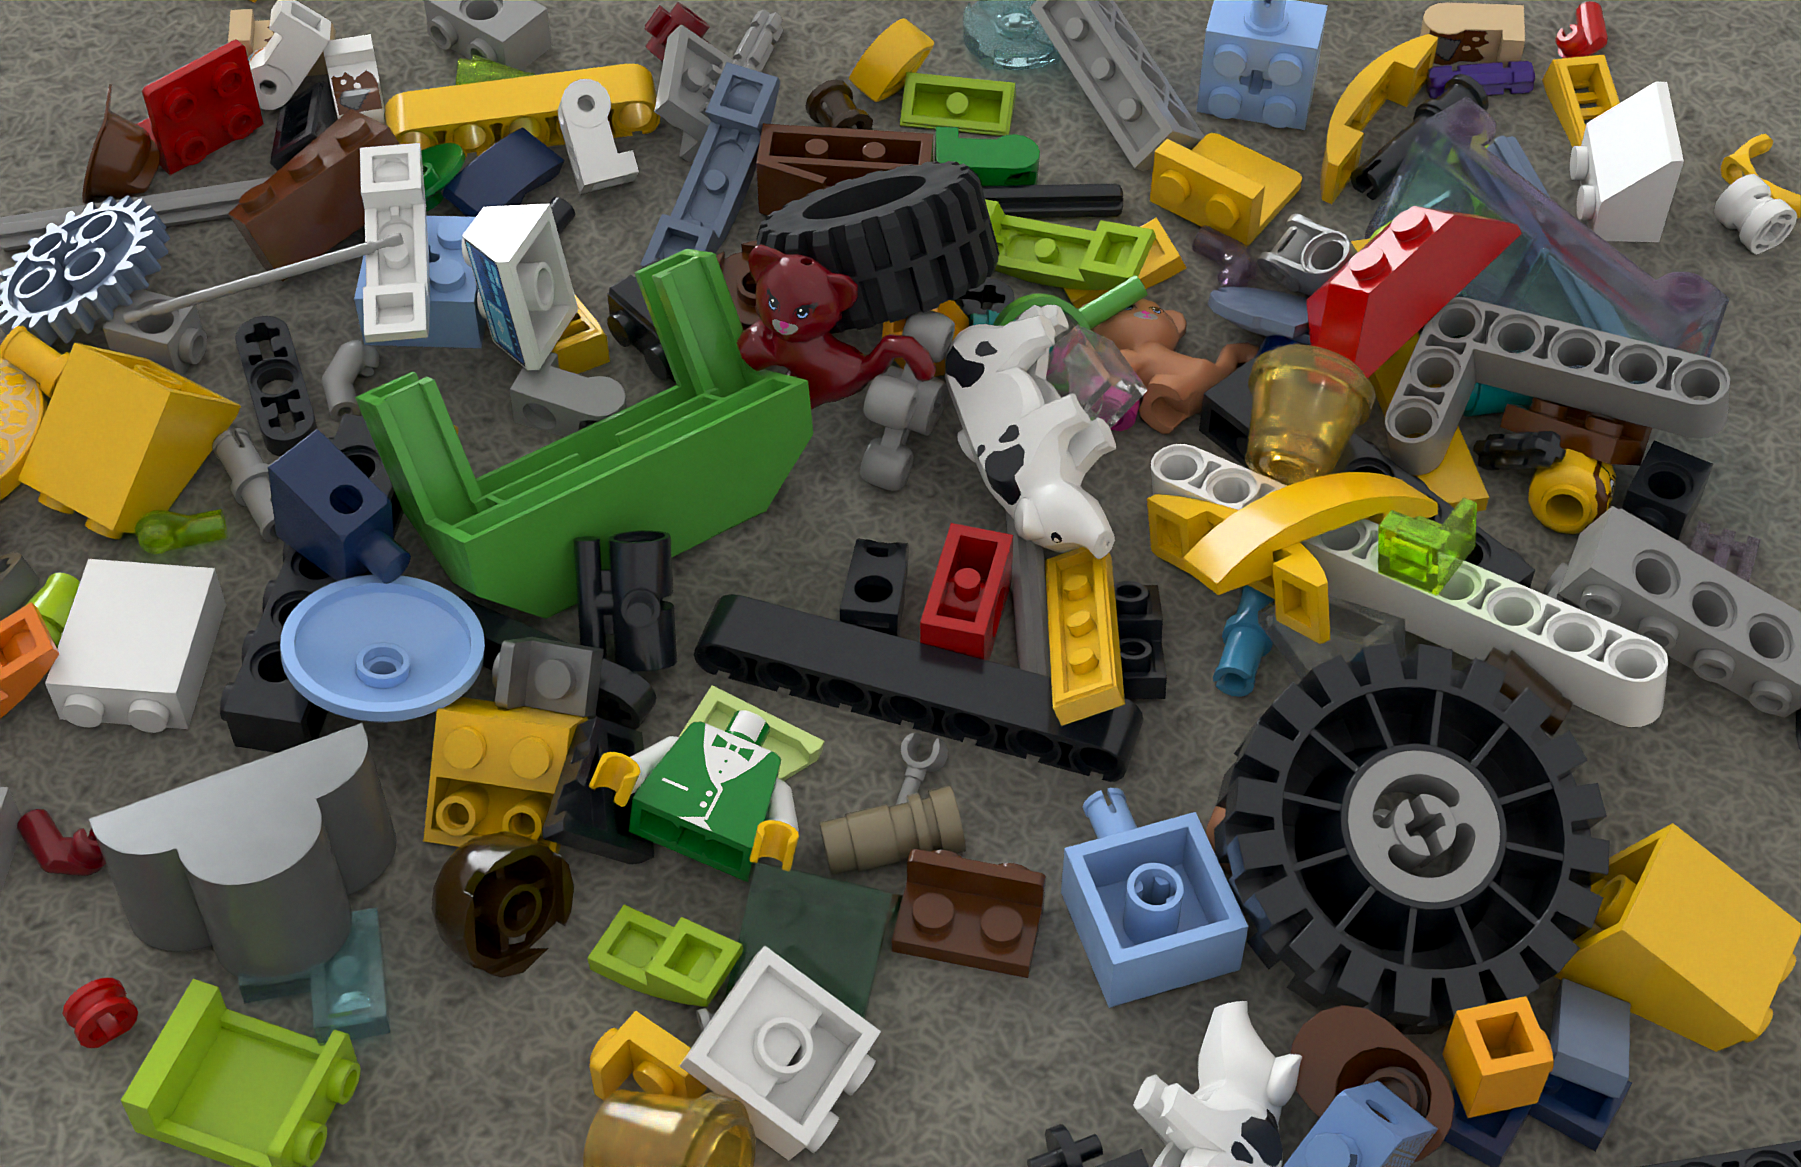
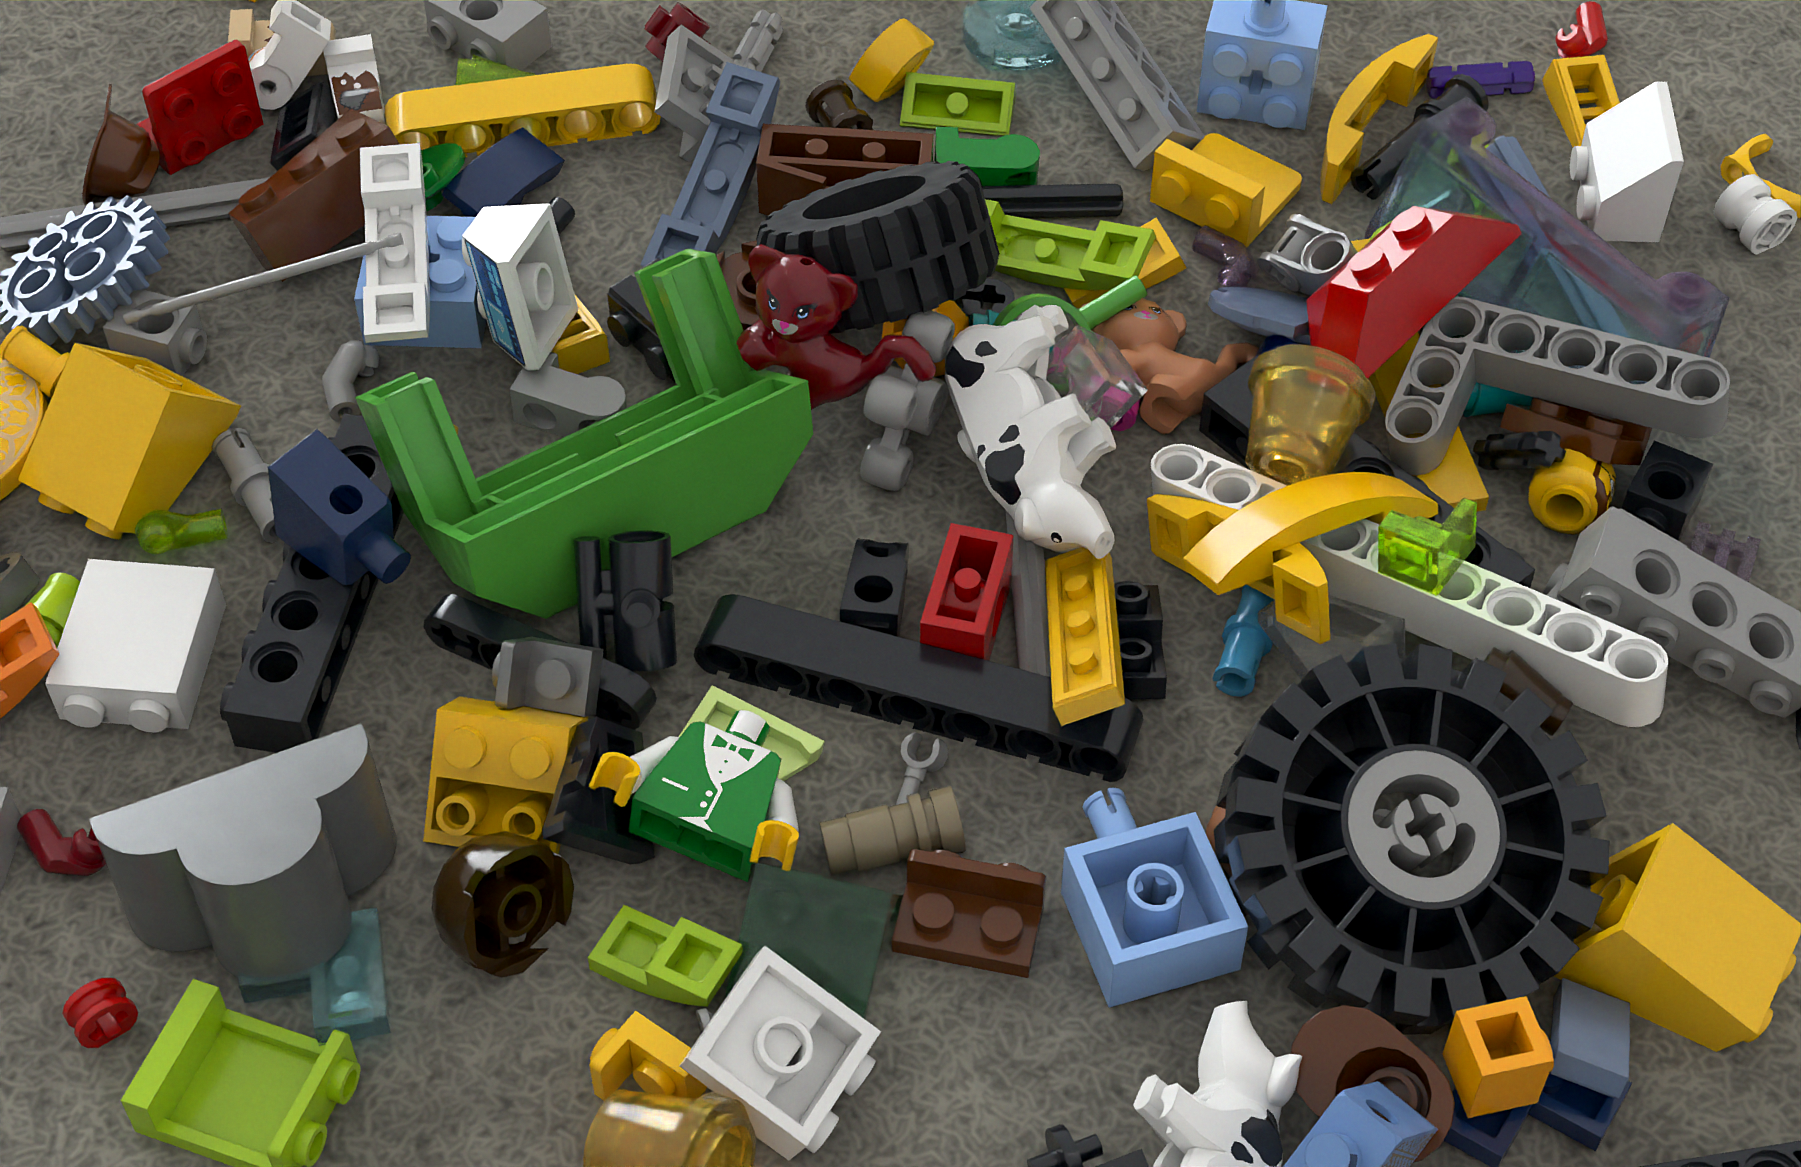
black beam [235,316,318,457] -> none
light blue dish [280,575,485,723] -> none
white leg [558,79,639,194] -> none
tan leg [1420,2,1525,67] -> none

